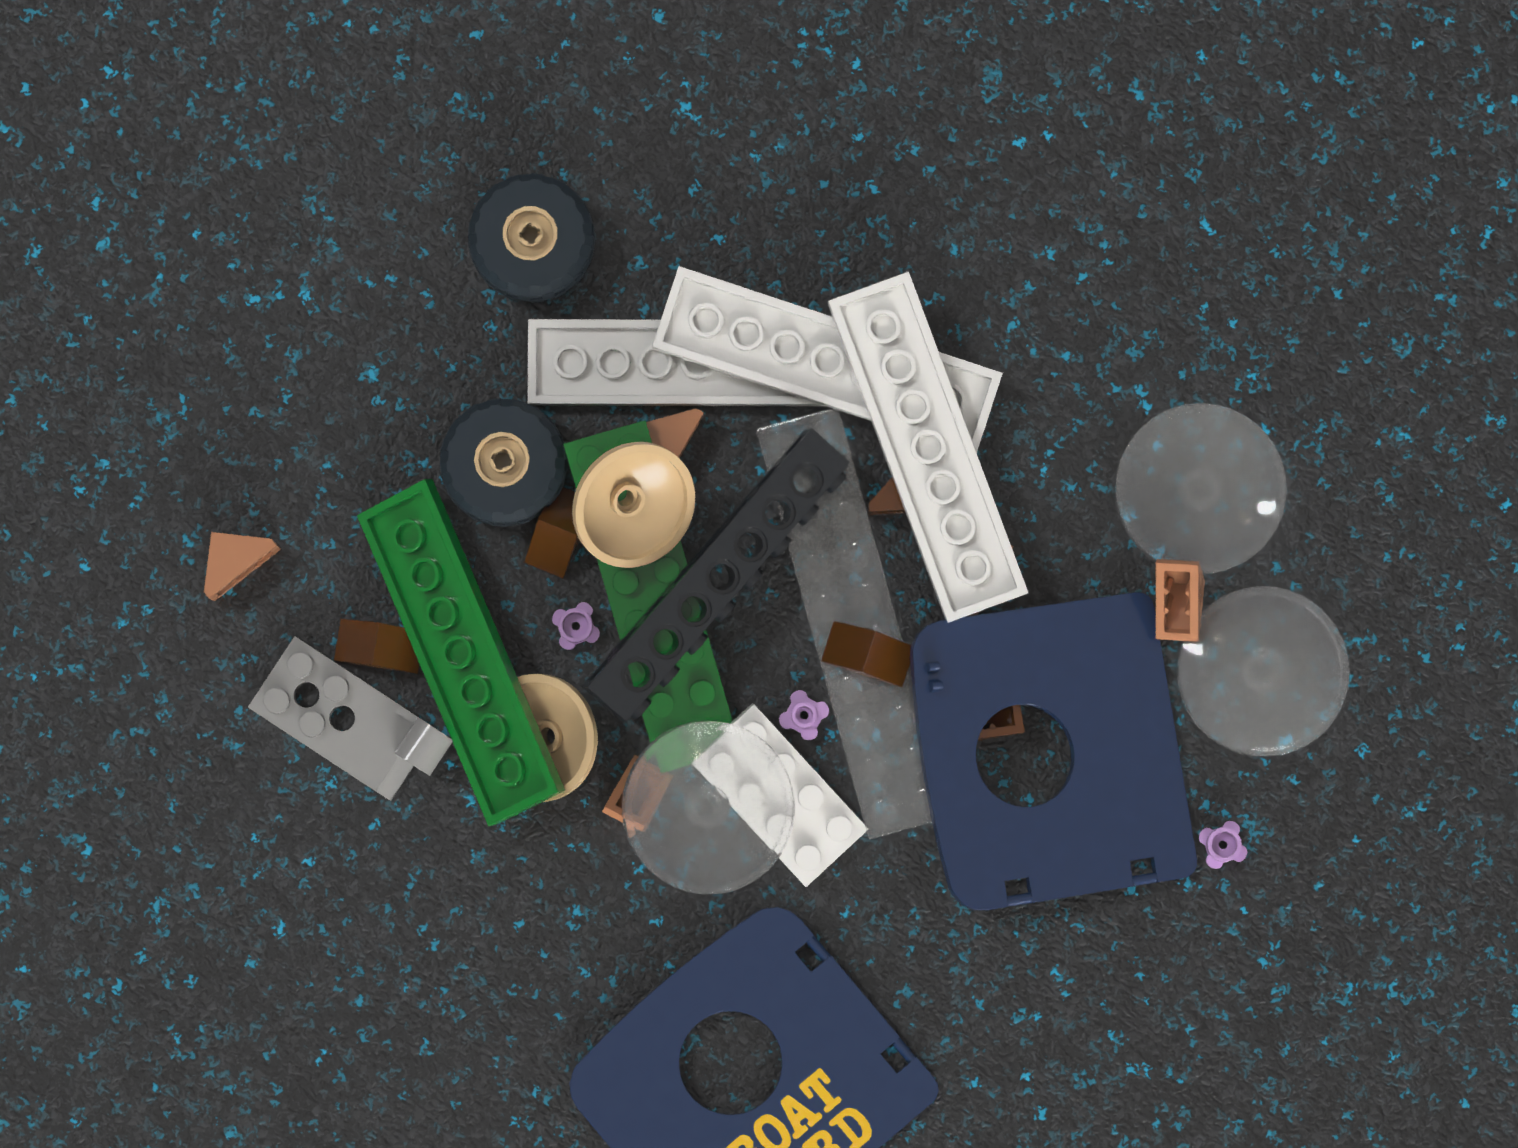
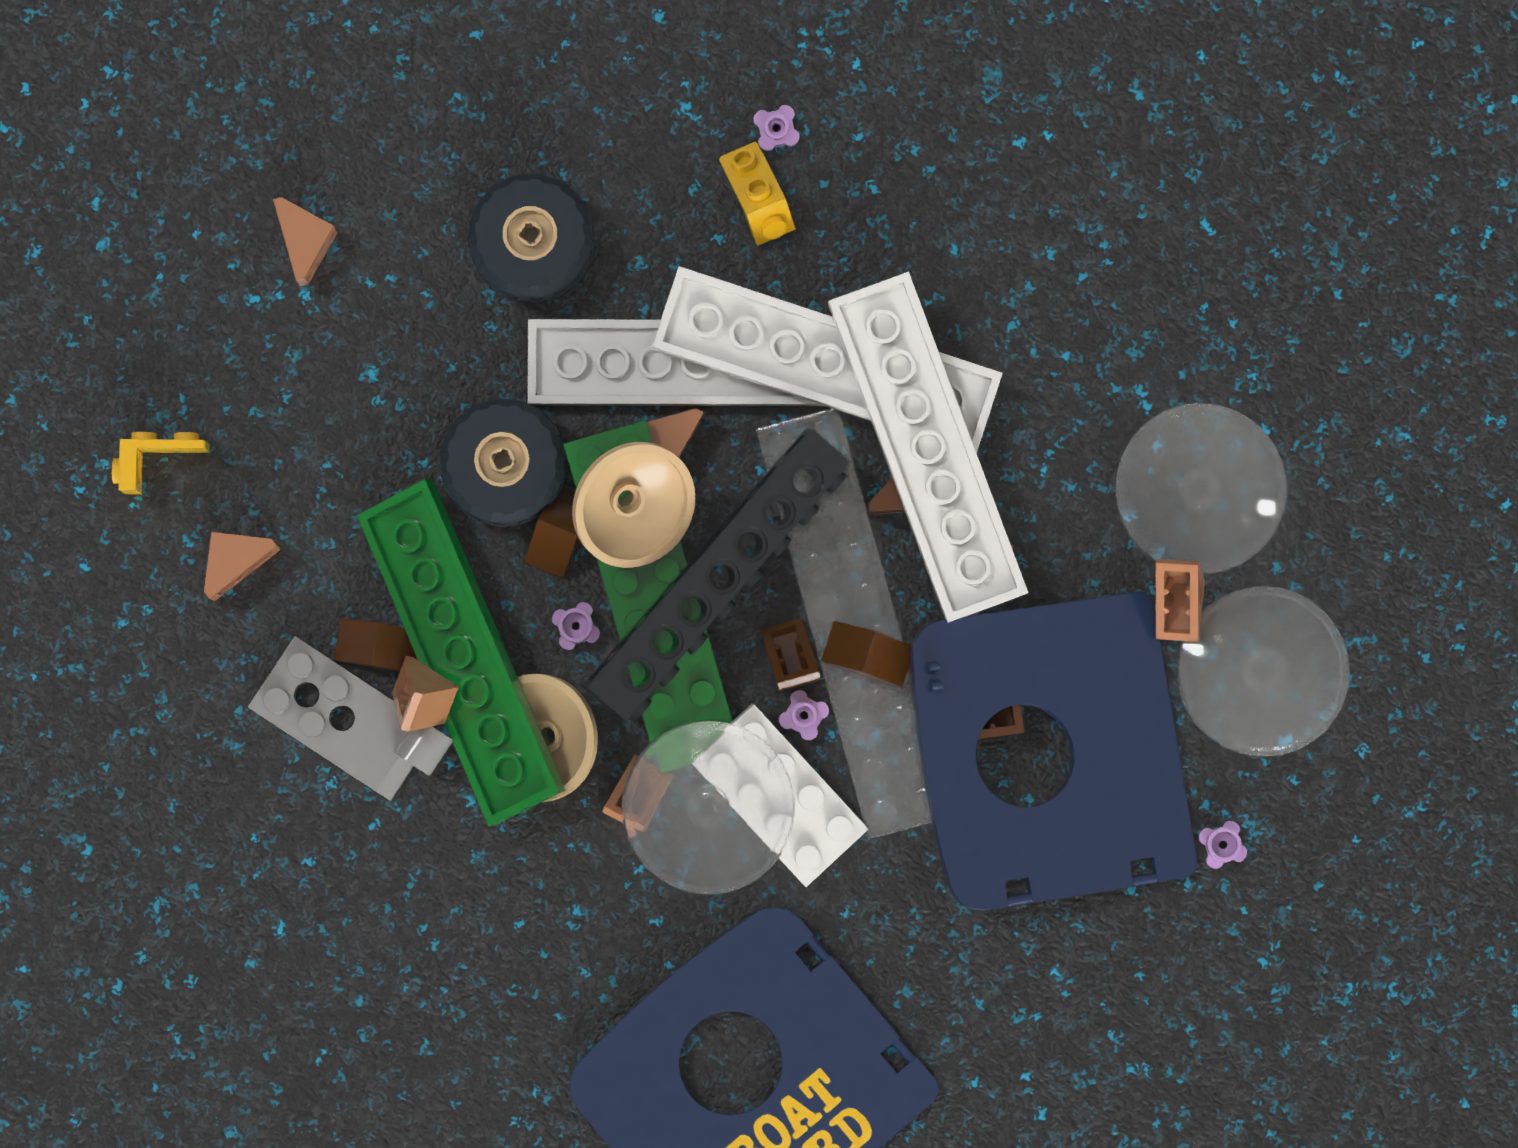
none -> yellow bracket [112,432,210,494]
none -> nougat slope [273,197,338,286]
none -> nougat slope [392,656,459,732]
none -> yellow bracket [719,142,796,246]
none -> lavender plate [754,105,799,151]
none -> reddish brown slope [761,618,820,693]

